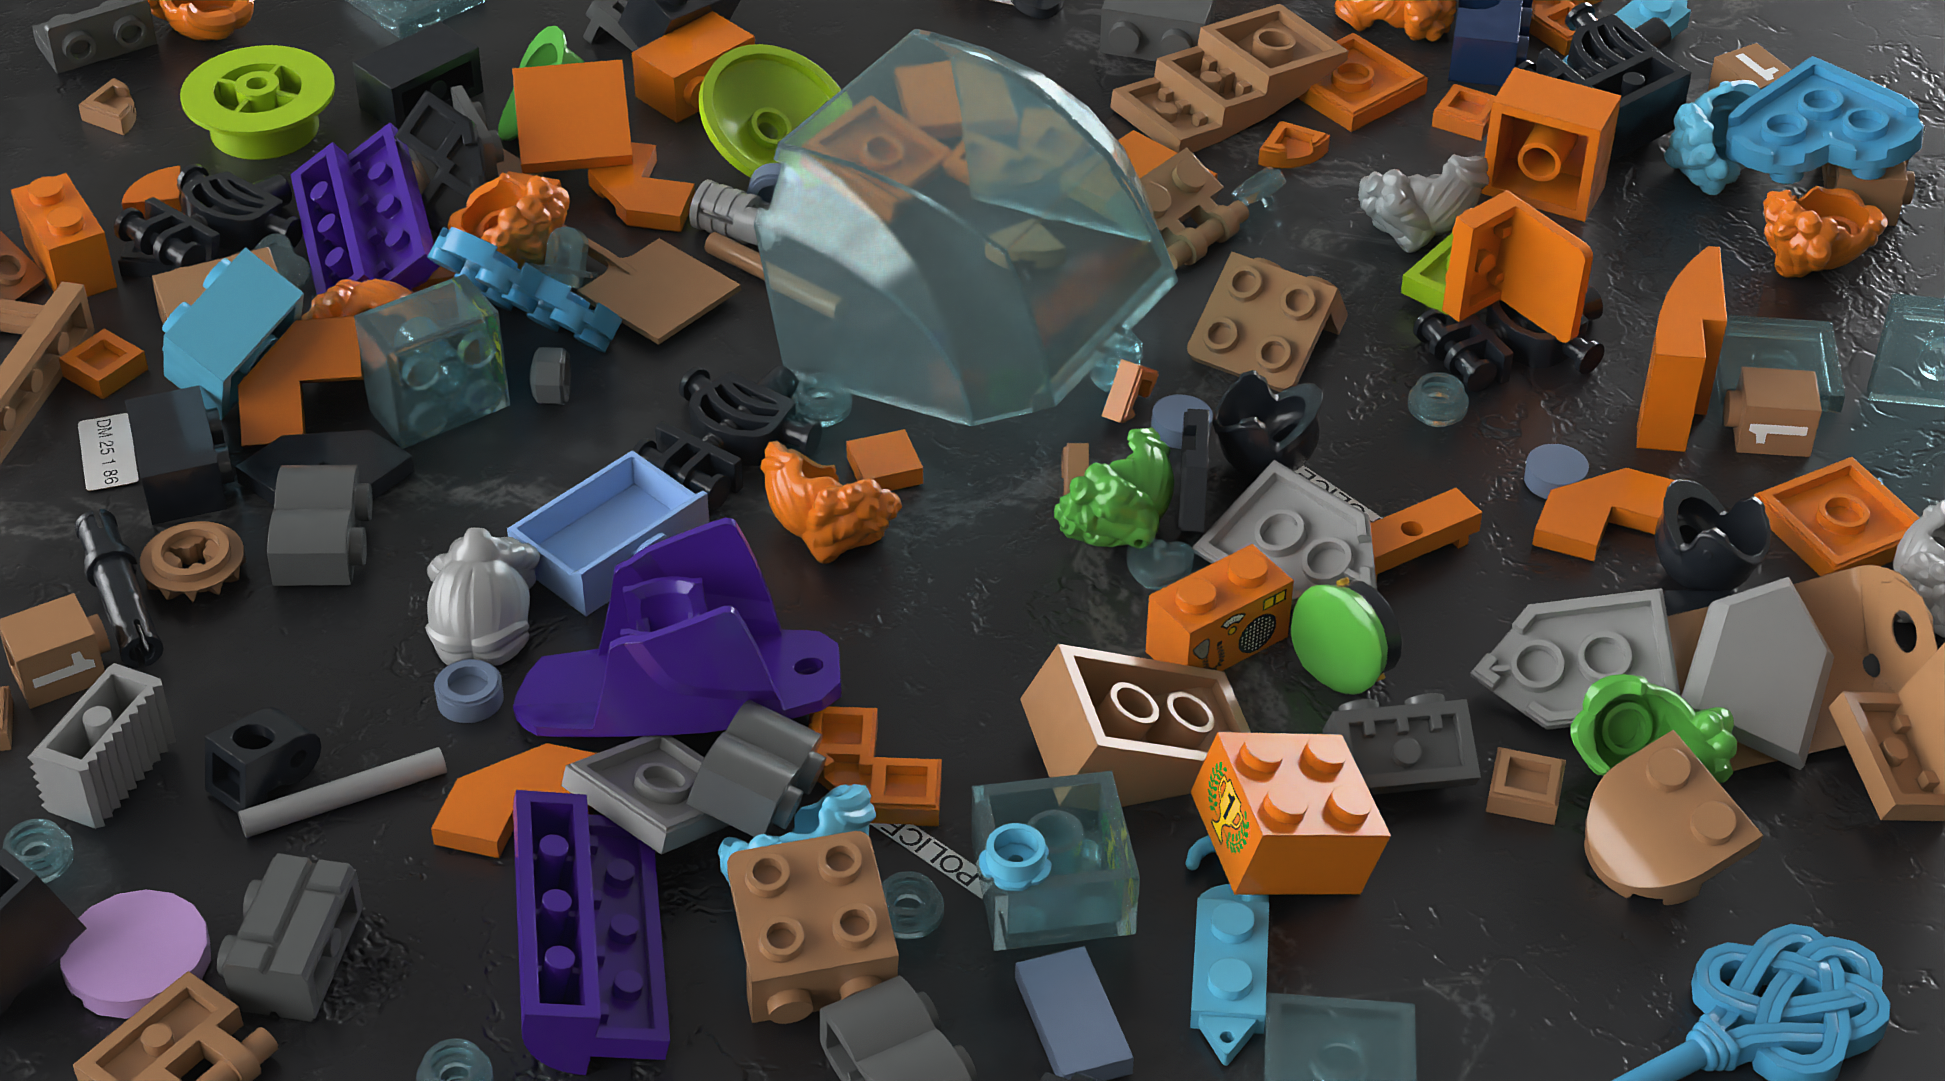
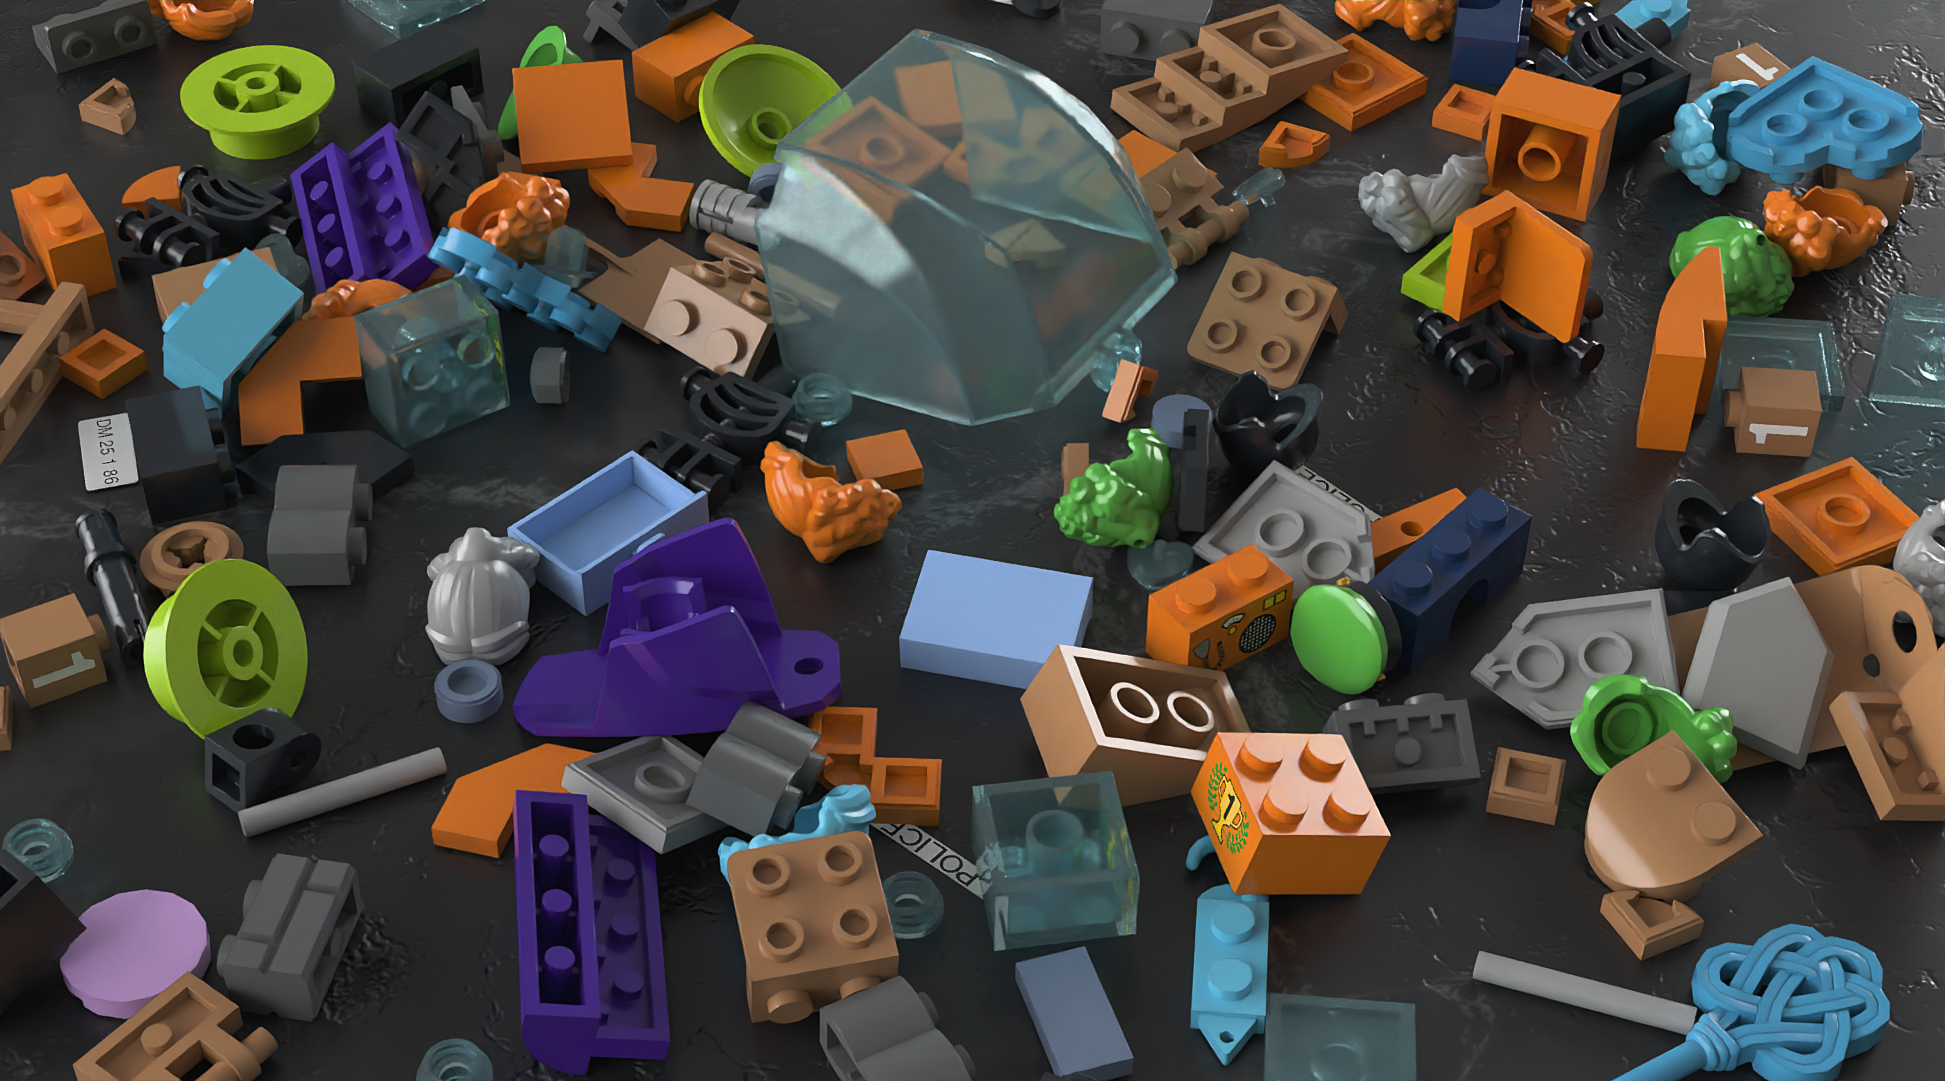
light grey brick [27,663,176,829] -> none
medium azure plate [979,823,1052,891] -> none
clear light blue plate [1408,372,1469,427] -> none
sand blue tile [1524,444,1589,499] -> none
orange tile [1532,468,1675,561] -> none
none -> lime piece [143,559,308,740]
none -> medium nougat bracket [644,257,815,380]
none -> light blue container [899,550,1093,689]
none -> dark blue arch [1367,488,1532,673]
none -> light grey bar [1473,950,1697,1035]
none -> medium nougat tile [1600,890,1704,961]
none -> bright green hair [1668,216,1795,323]

